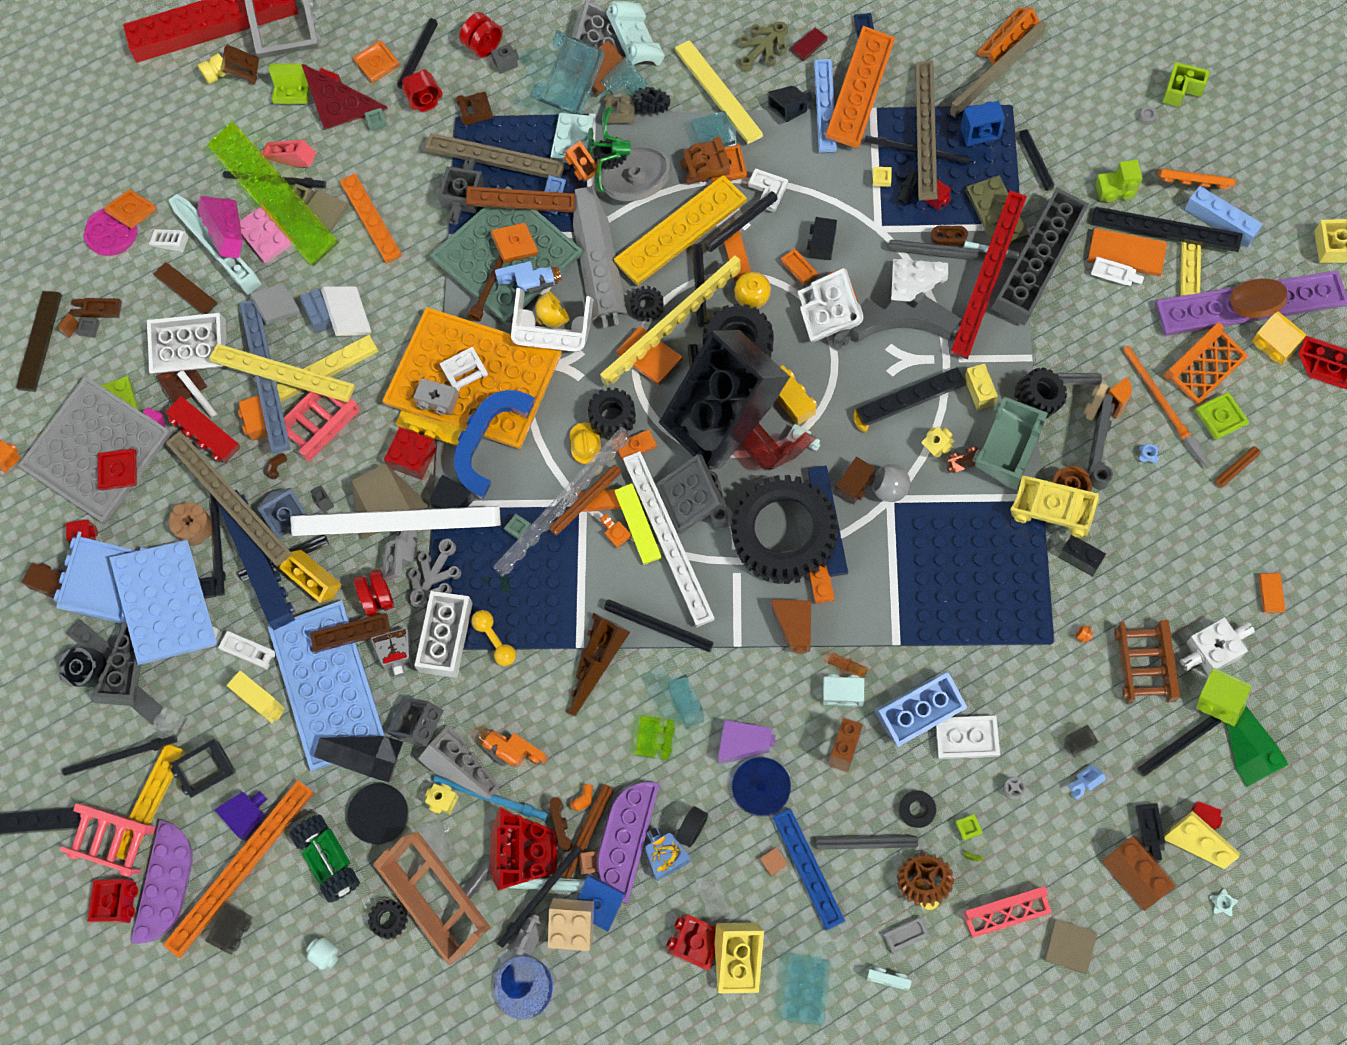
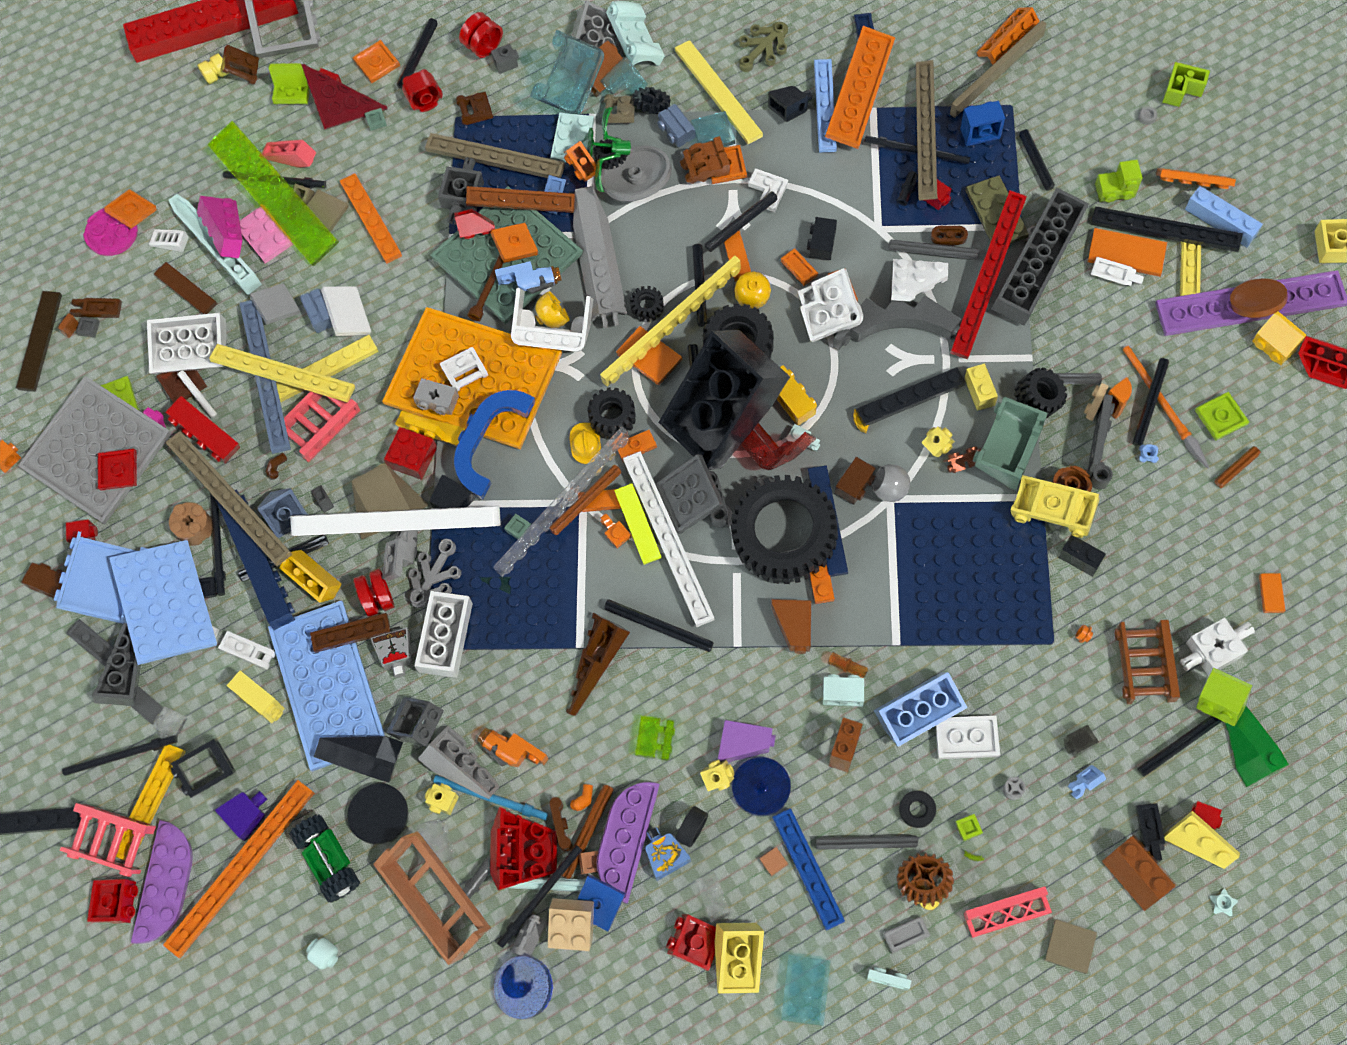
black brick [59,647,107,687] -> none
clear smoke brick [205,903,252,955] -> none
orange brick [238,395,268,441] -> none
black tyre [368,900,408,940] -> none
yellow piece [471,610,516,666] -> none
yellow plate [614,175,747,286] -> none
clear light blue window [668,674,704,730] -> none
dark red tile [791,27,828,61] -> none
light yellow plate [873,167,891,187] -> none
light aqua bar [964,241,1019,259] -> none
orange fence [1163,322,1248,405] -> none
none -> slope [454,209,495,239]
none -> sand blue brick [657,104,696,147]
none -> light yellow brick [700,759,735,791]
none -> black axle [1133,358,1169,446]

